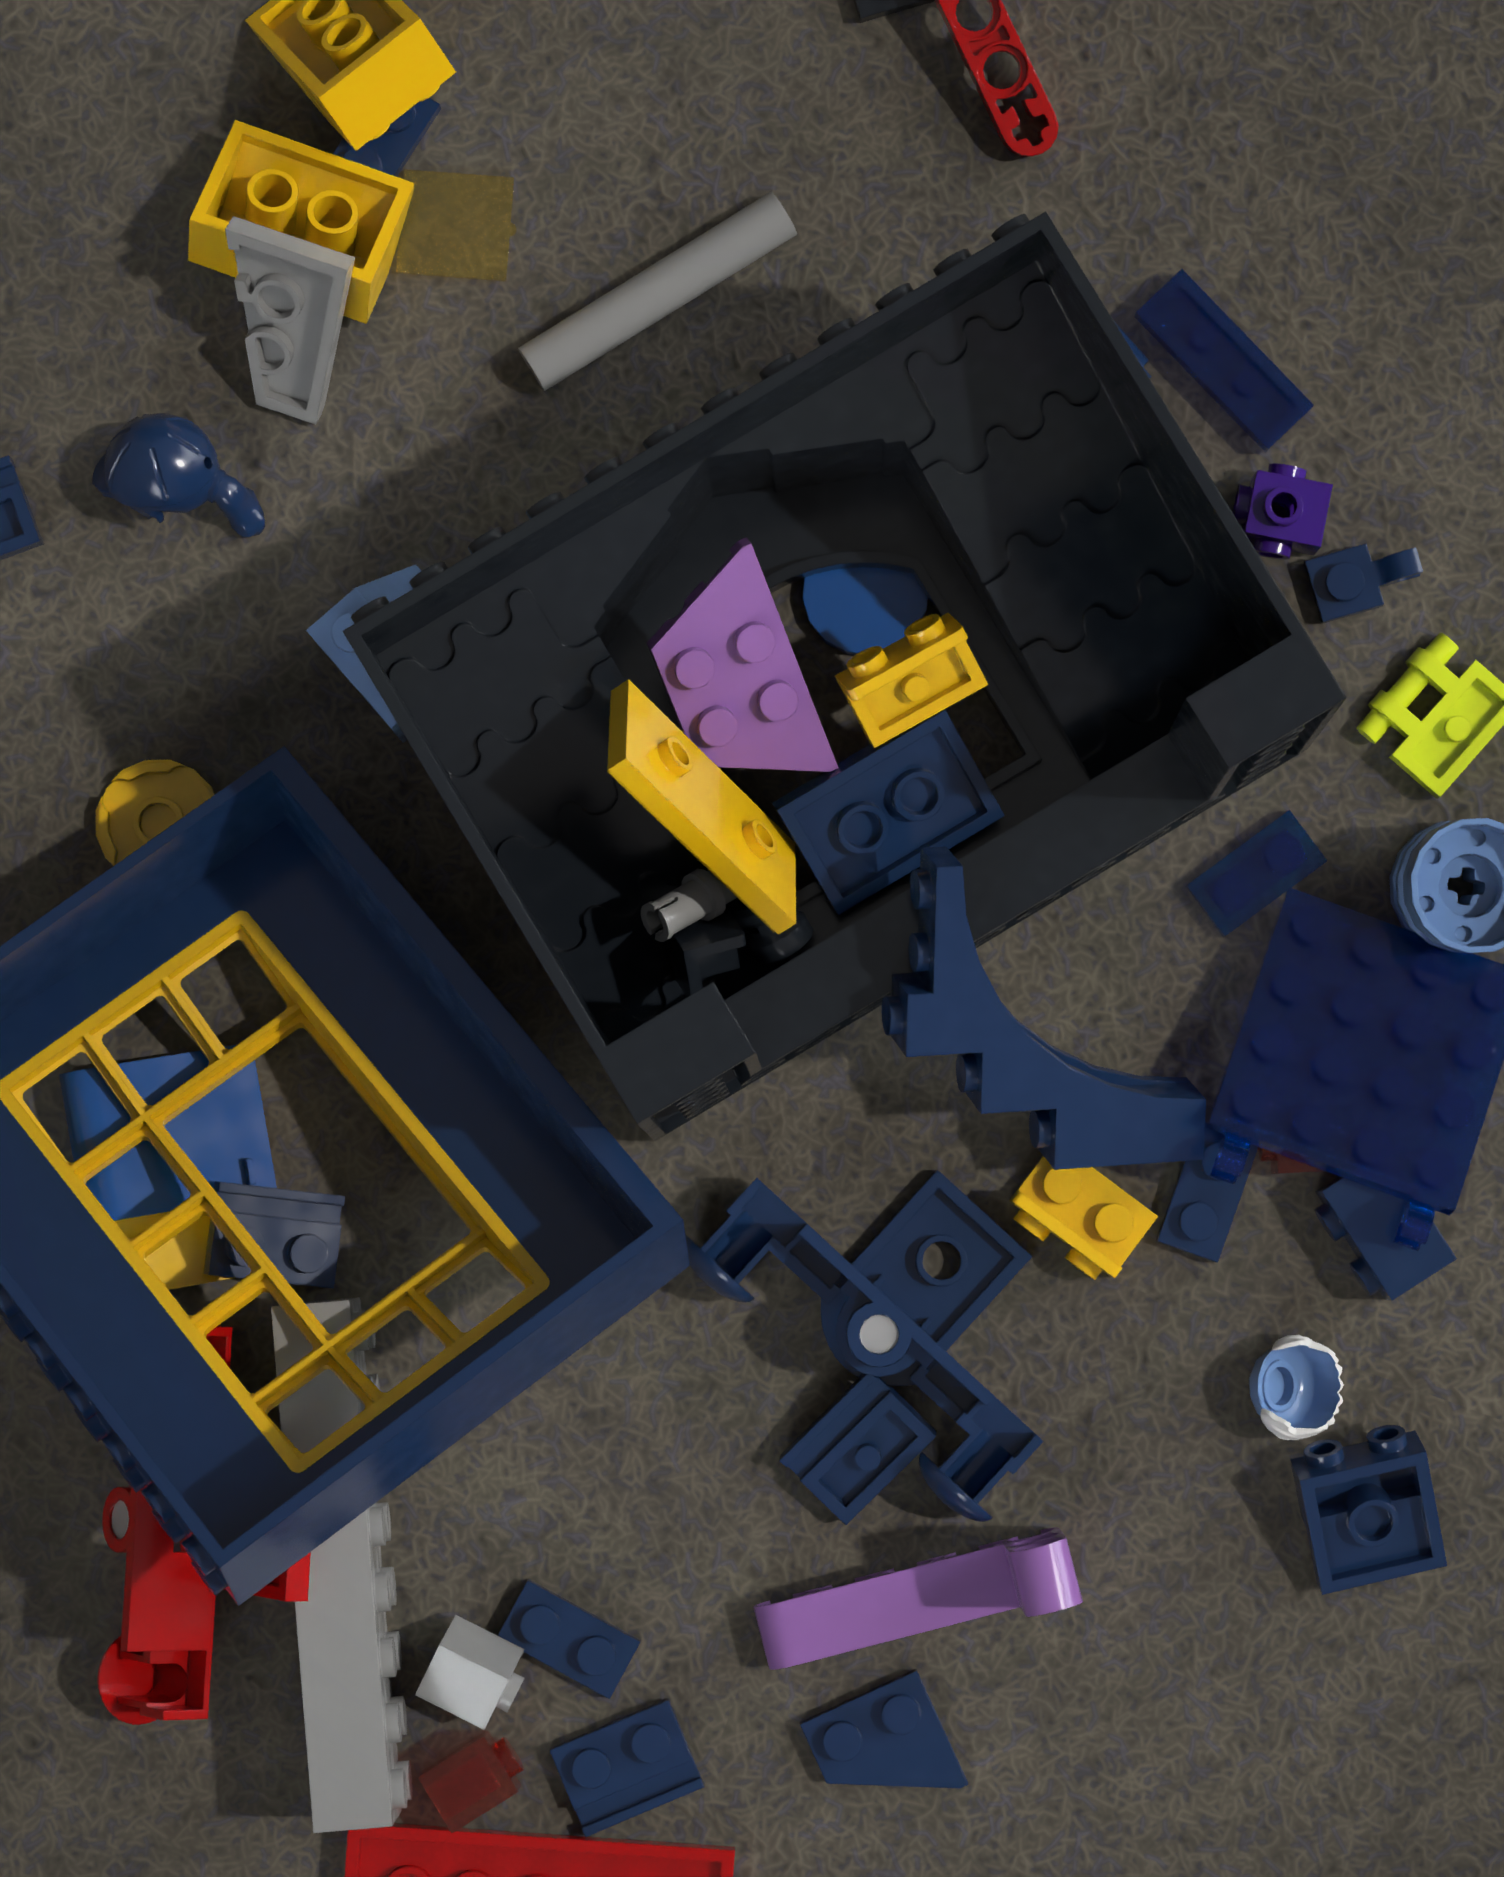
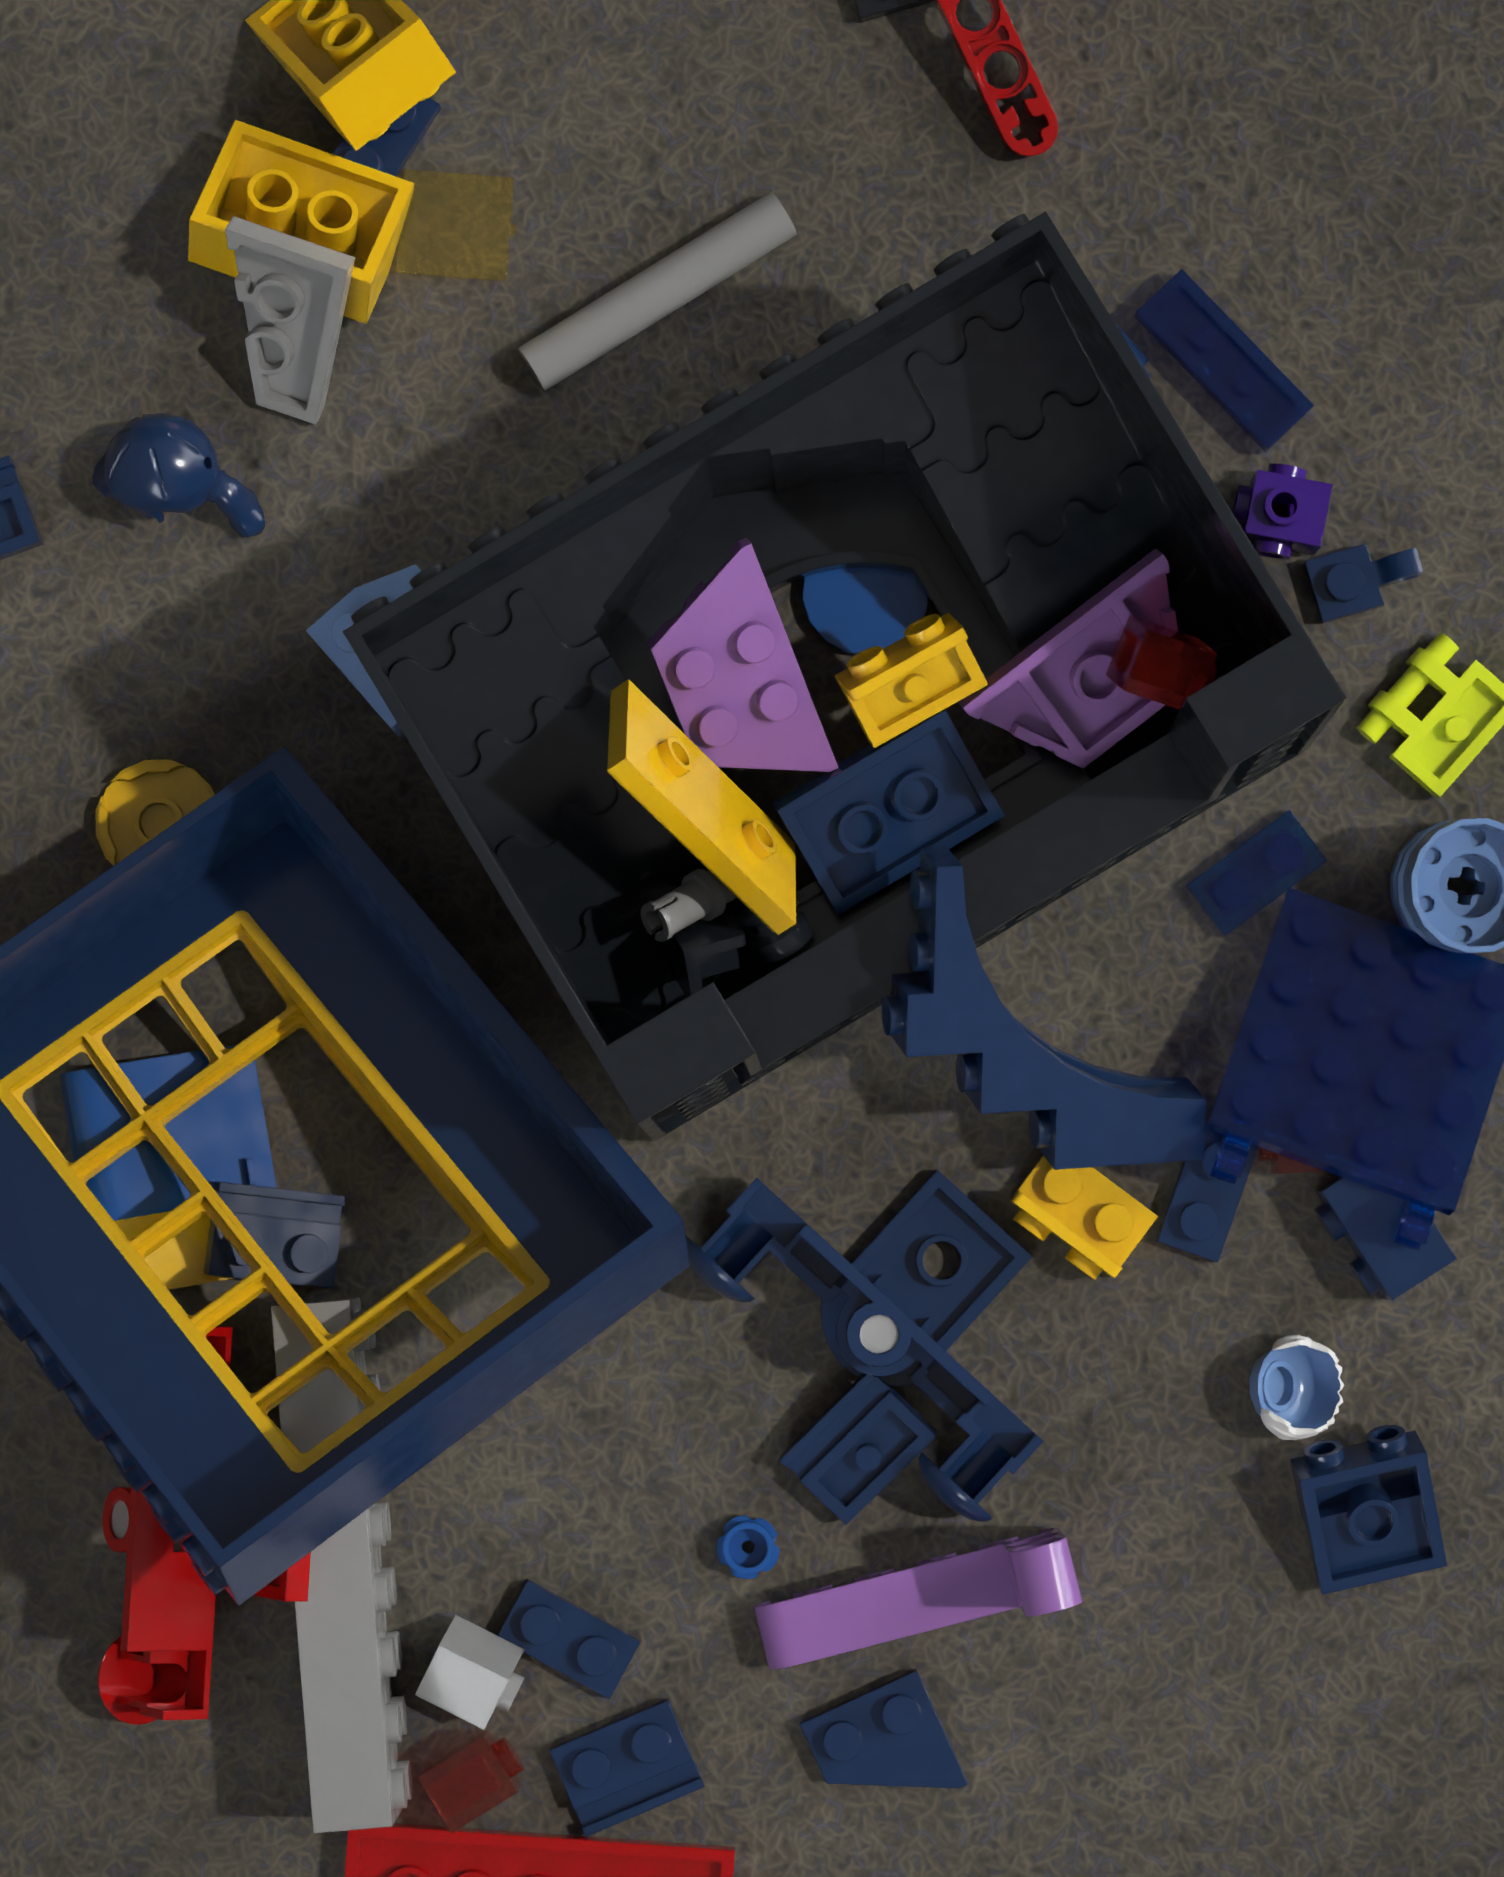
none -> blue plate [716,1515,780,1579]
none -> medium lavender wing [958,548,1186,768]
none -> clear red brick [1105,615,1218,710]

